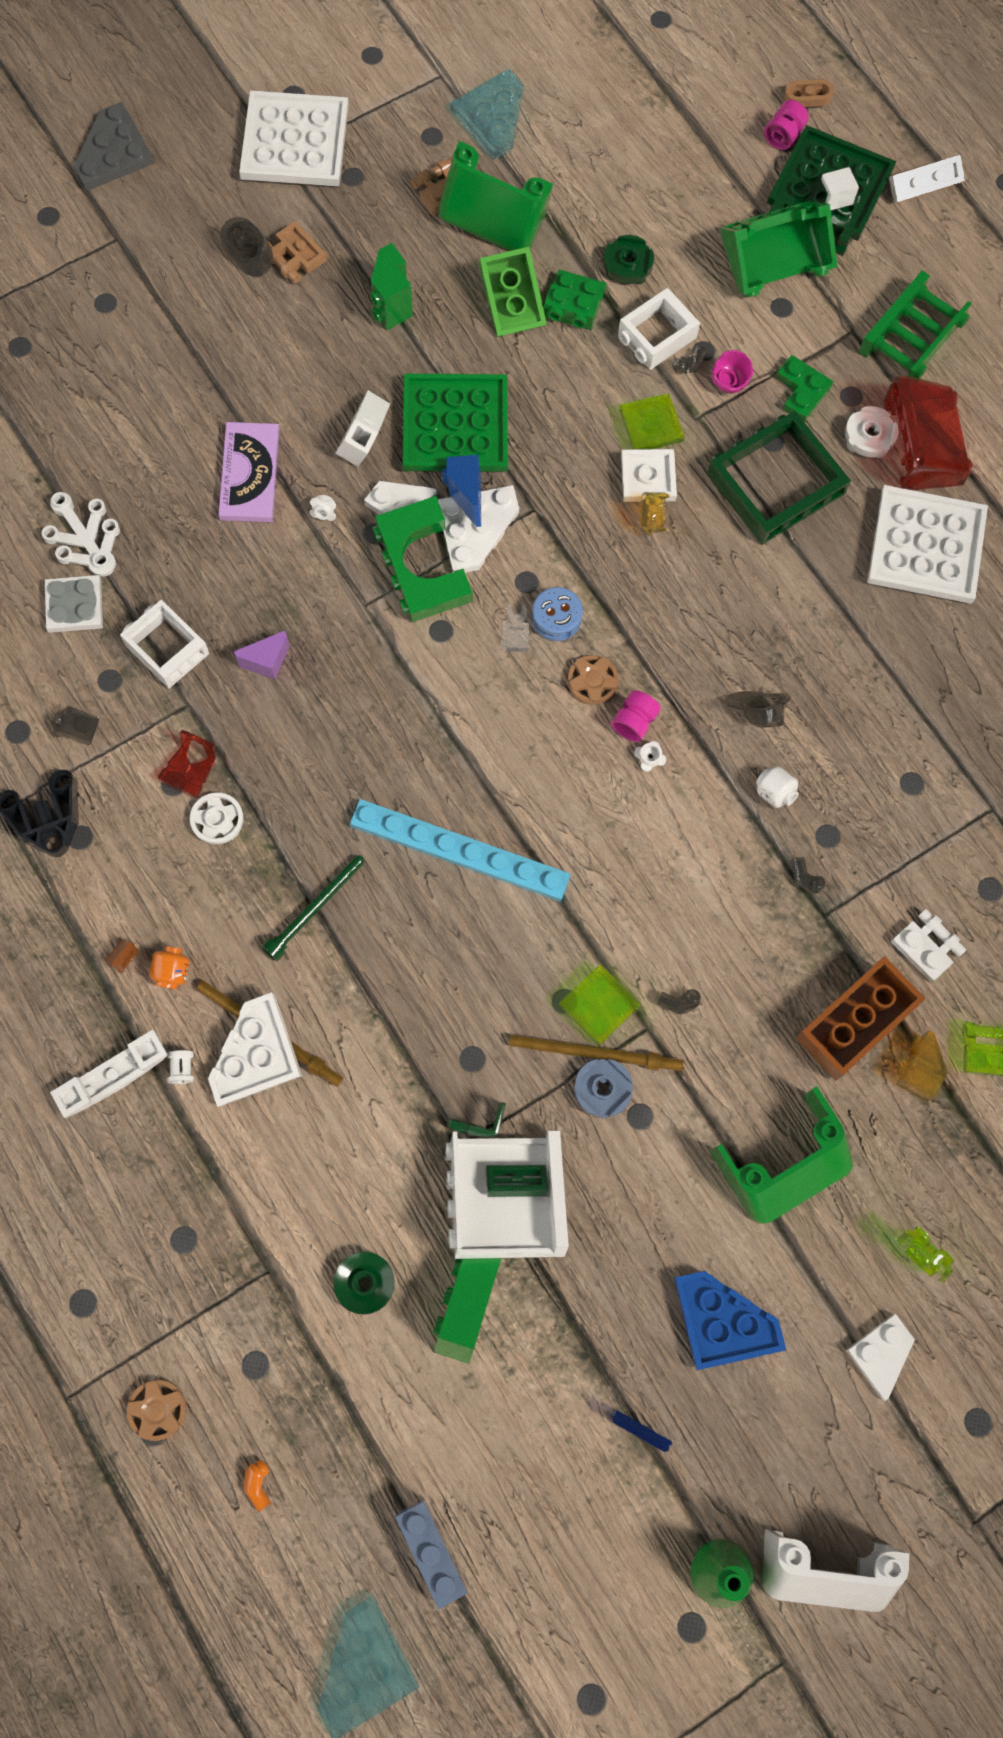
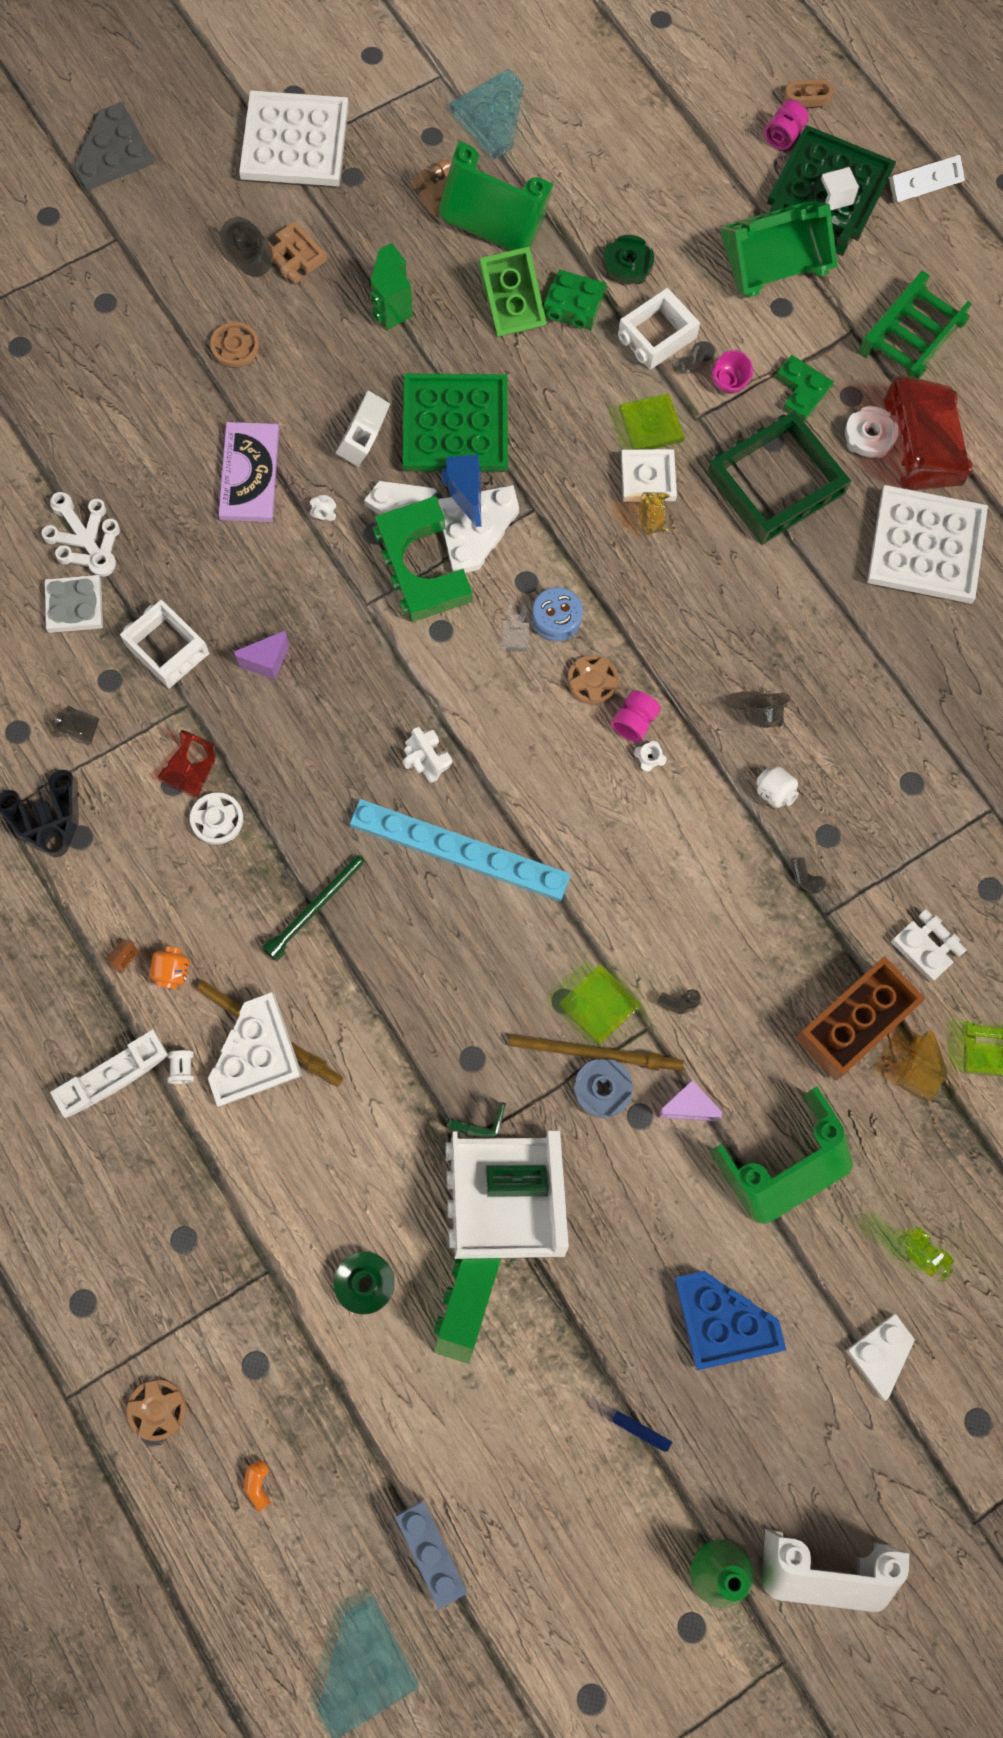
none -> medium nougat wheel [210,322,259,367]
none -> white hips [403,727,452,783]
none -> lavender slope [659,1080,722,1121]

